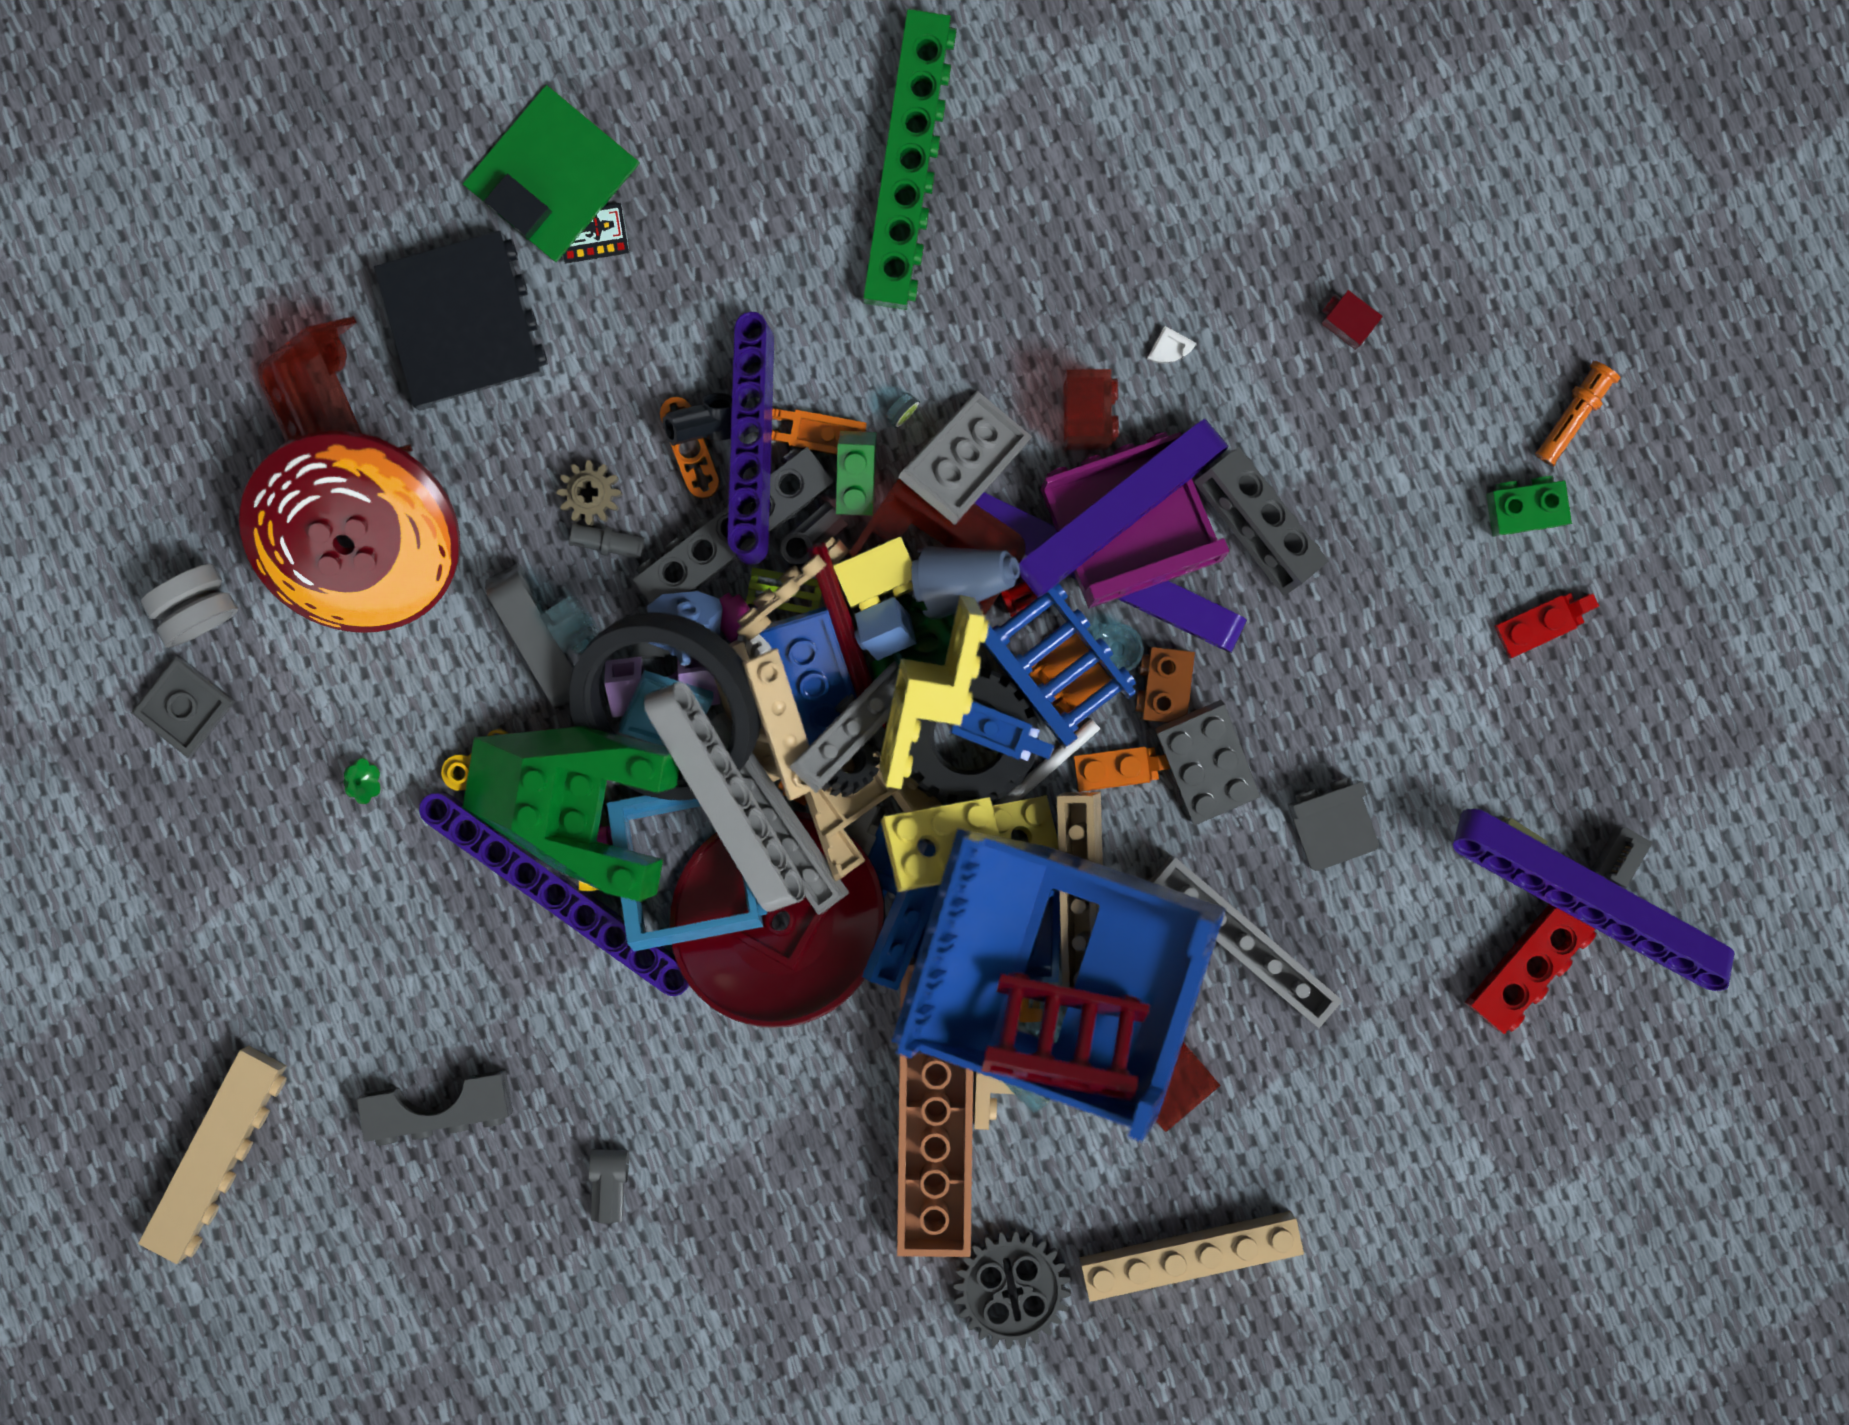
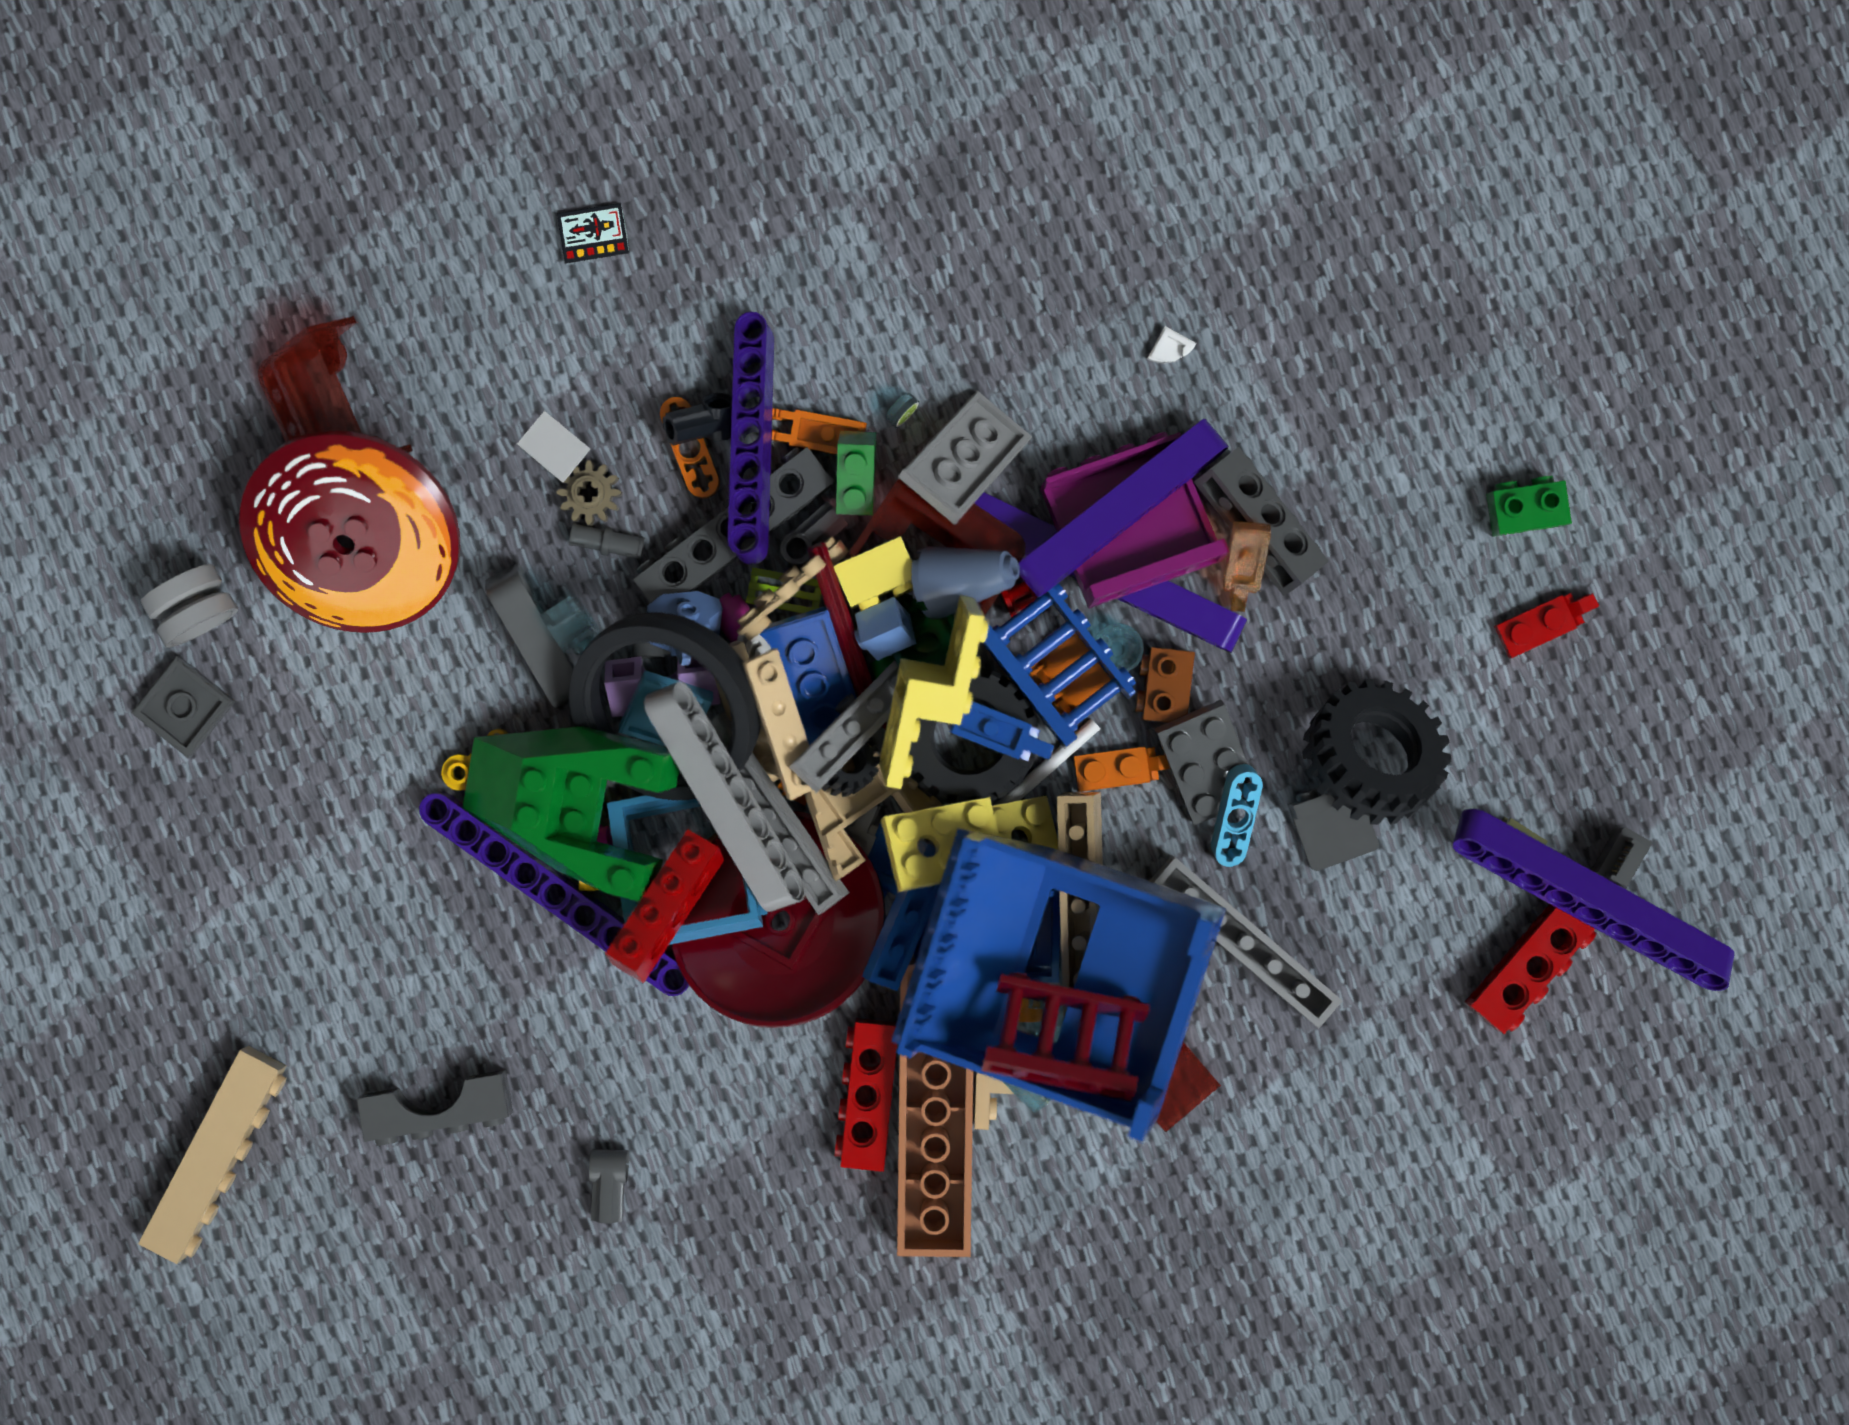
green plant [344,758,381,804] -> none
black panel [374,231,548,411] -> none
green piece [463,85,640,263] -> none
green brick [863,9,957,310] -> none
dark grey gear [953,1228,1071,1350] -> none
clear red brick [1063,369,1119,451] -> none
tan brick [1079,1211,1304,1302] -> none
dark red brick [1321,290,1383,350] -> none
orange pin [1535,361,1621,467] -> none
none -> white sticker [517,411,591,483]
none -> red brick [605,829,724,984]
none -> red brick [834,1018,897,1172]
none -> medium azure beam [1211,764,1263,867]
none -> clear orange hinge [1223,521,1271,612]
none -> black tyre [1302,679,1451,825]

